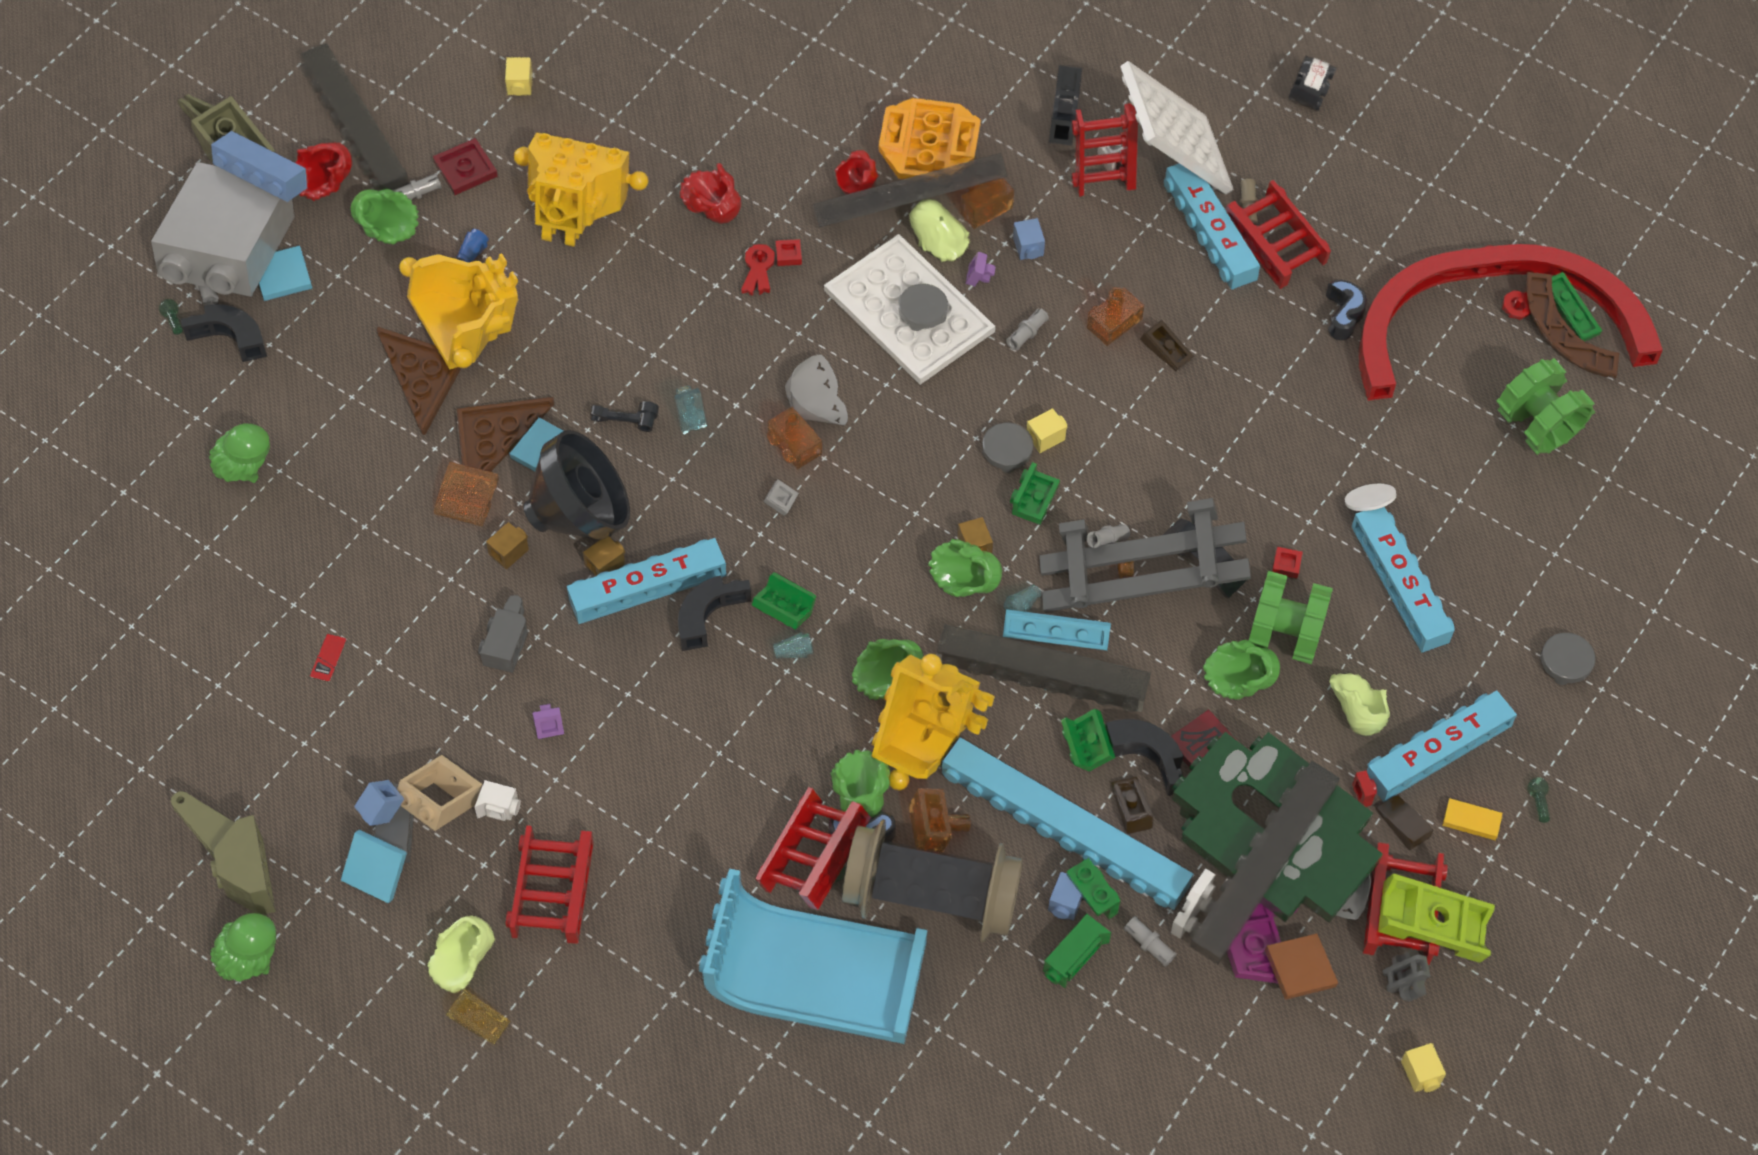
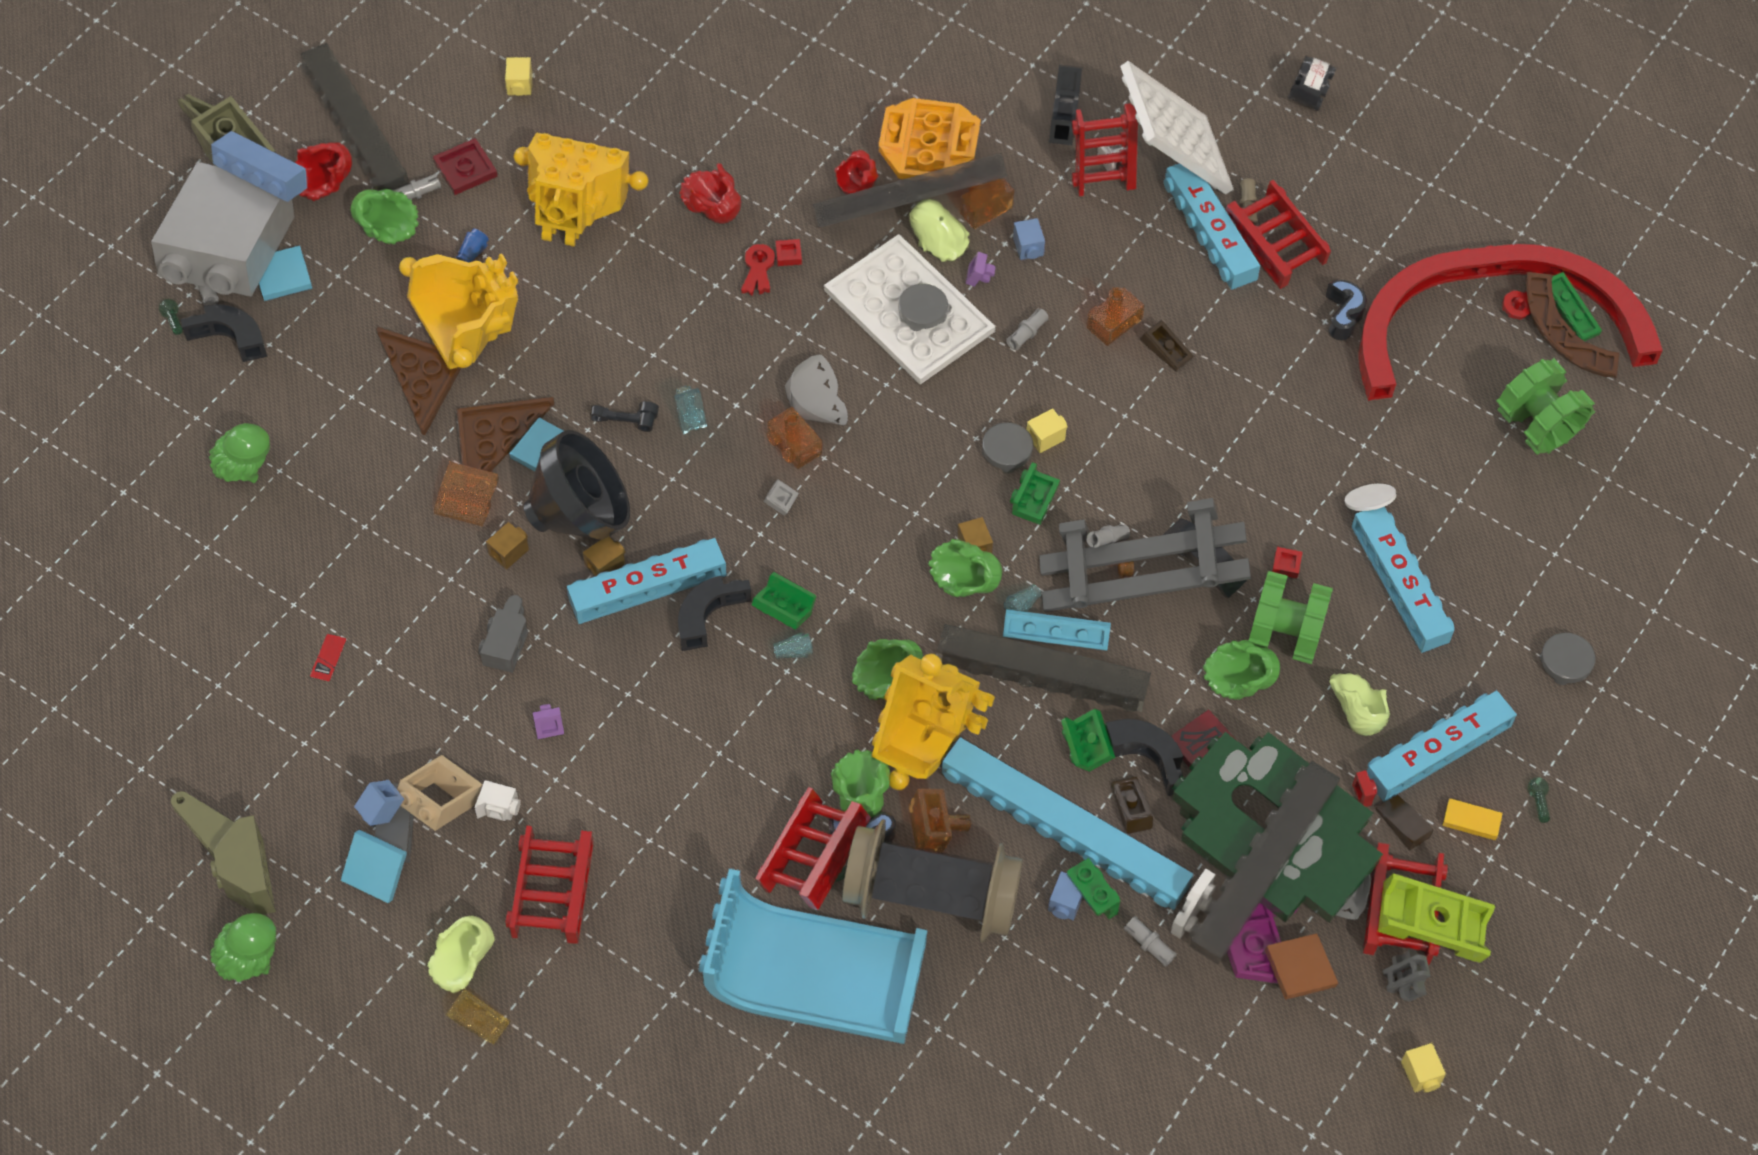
green window [1043,914,1111,988] -> none

